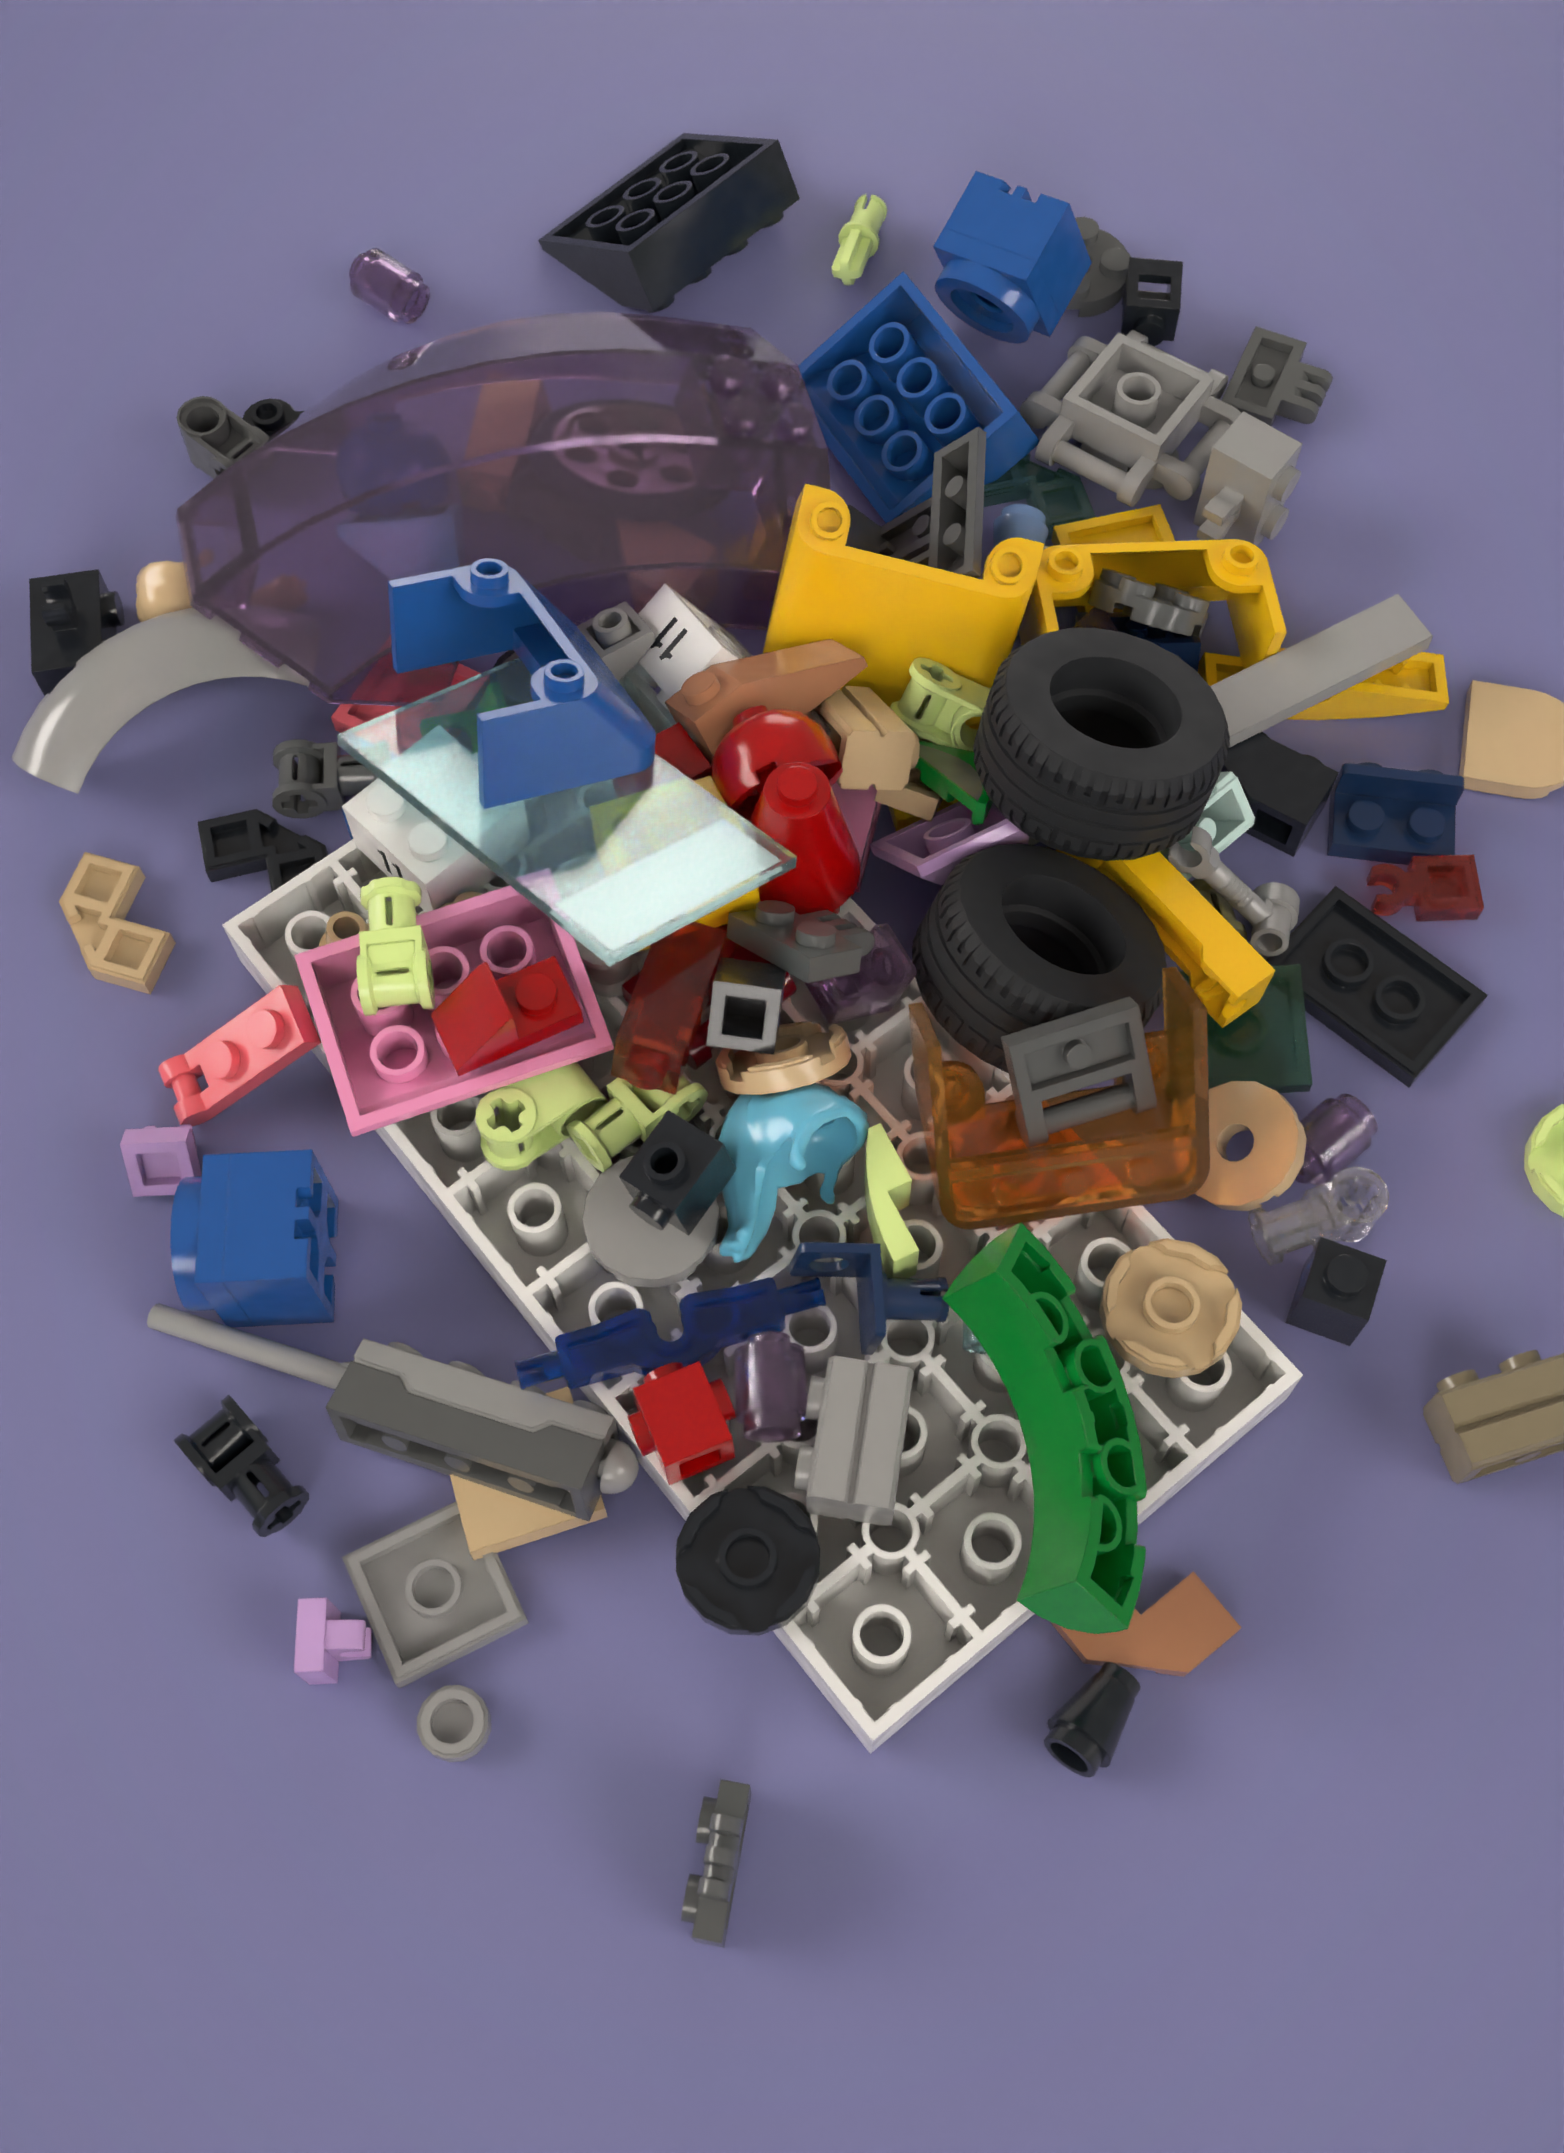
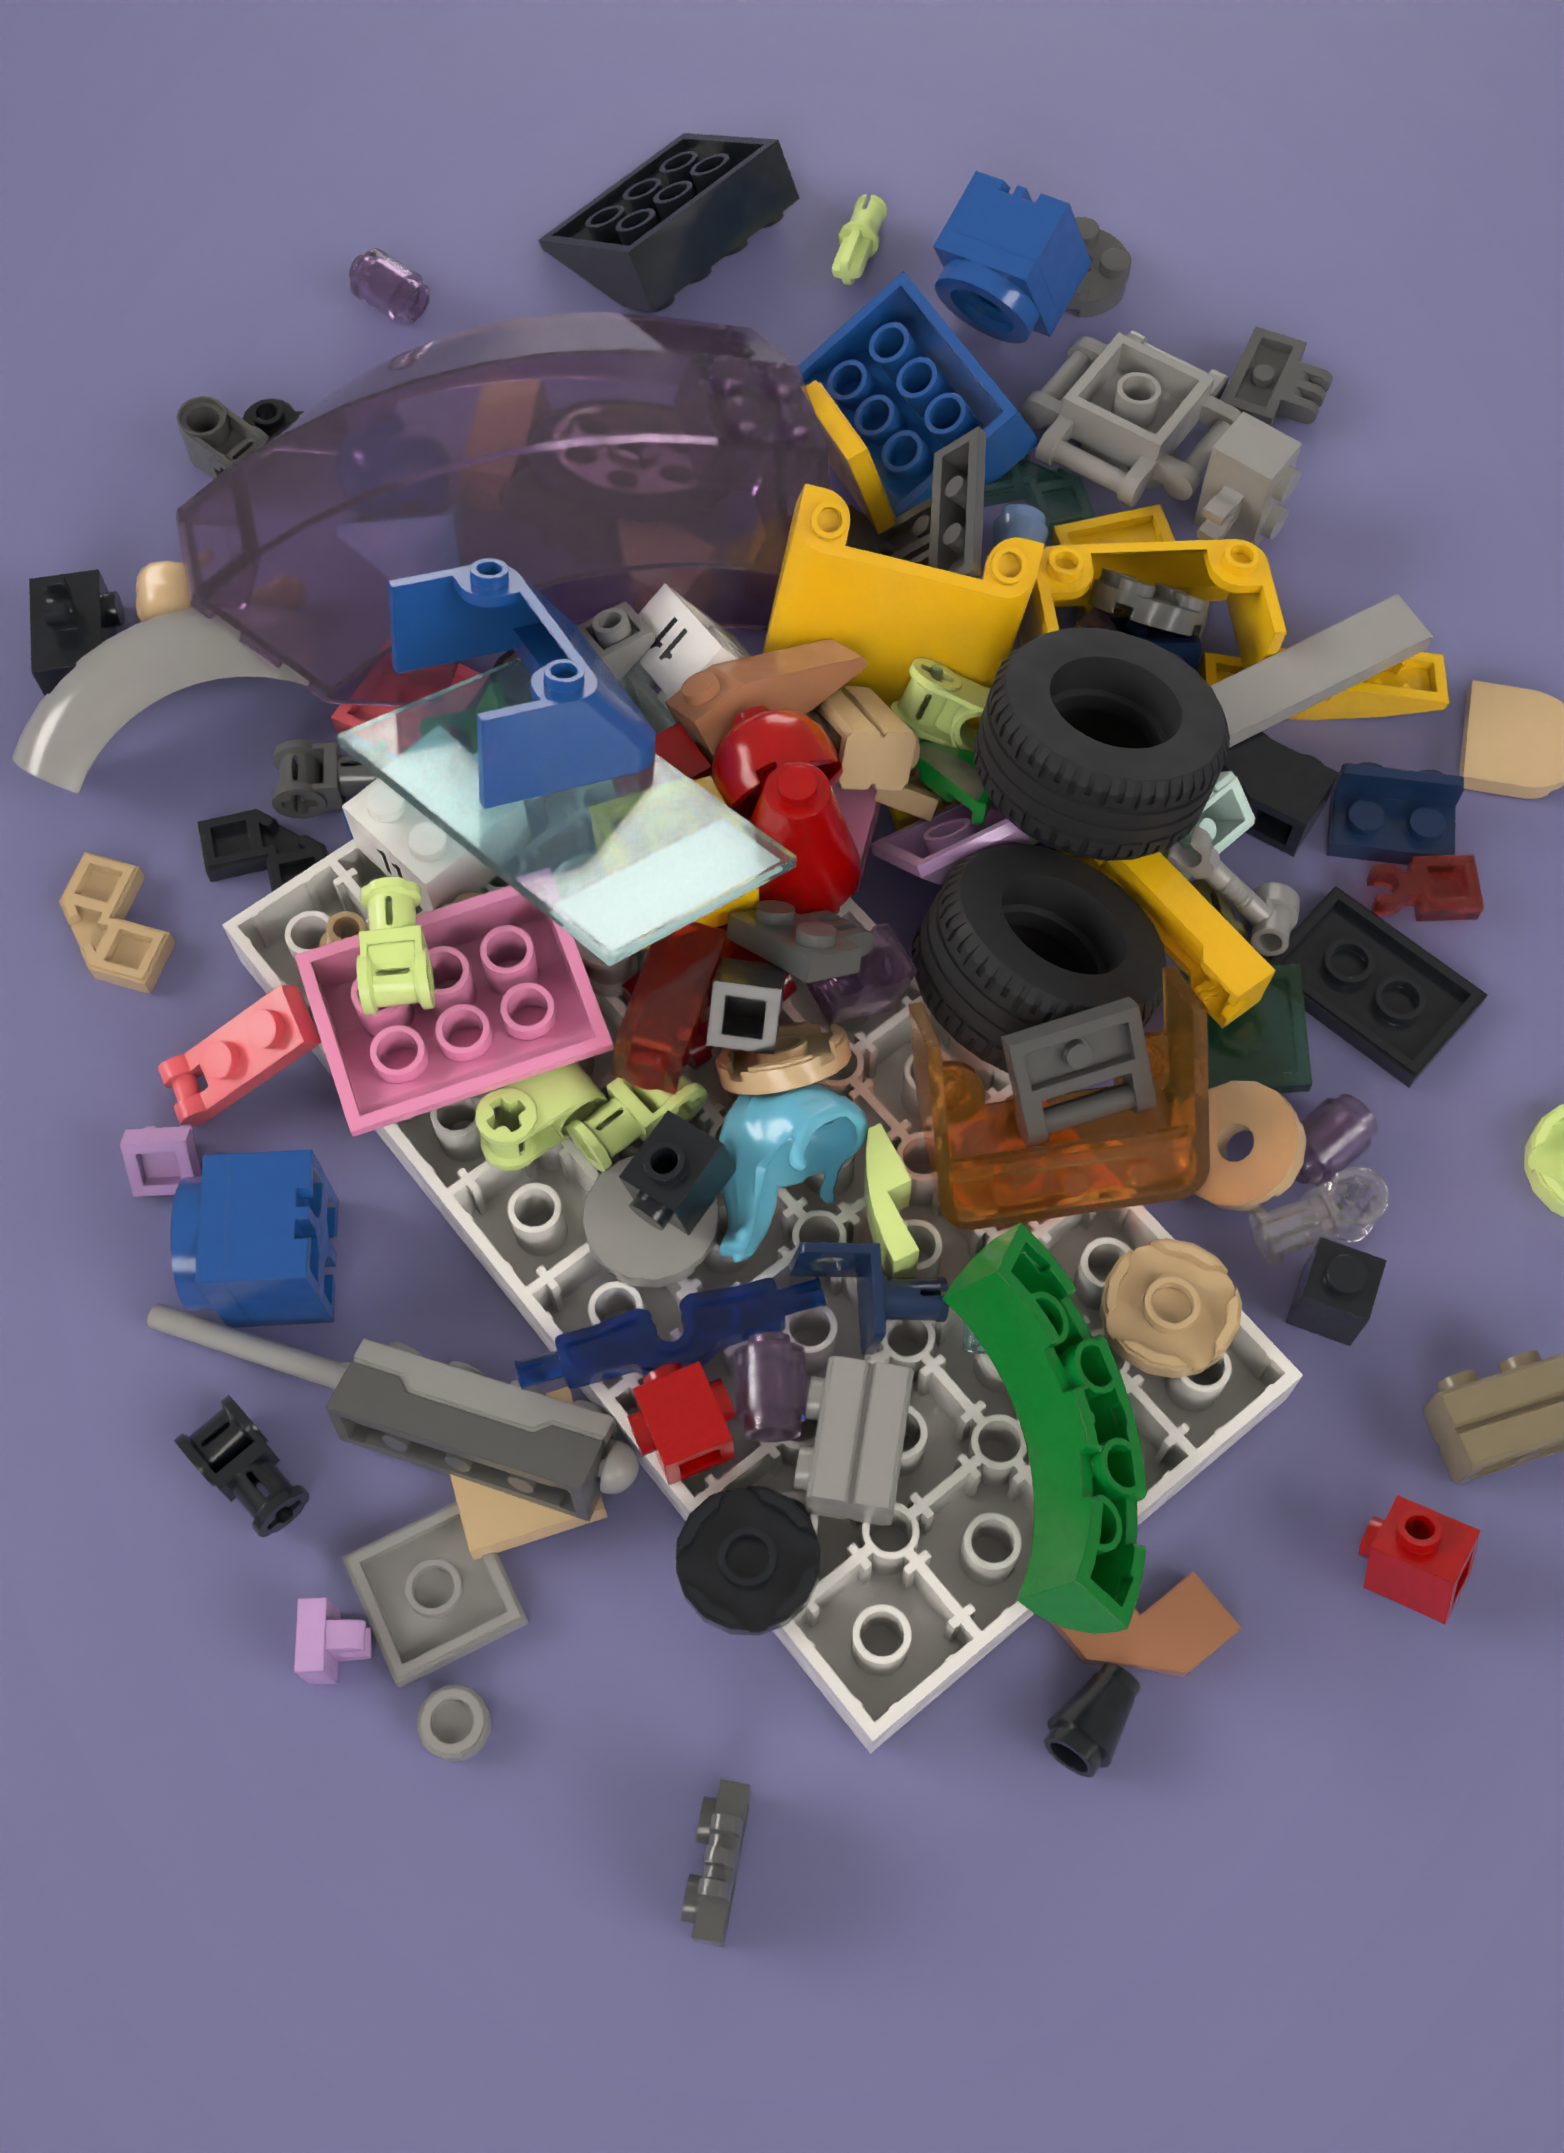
red slope [430,955,584,1077] -> none
black brick [1121,257,1183,346] -> none
none -> yellow tile [799,380,896,534]
none -> red brick [1358,1495,1481,1624]

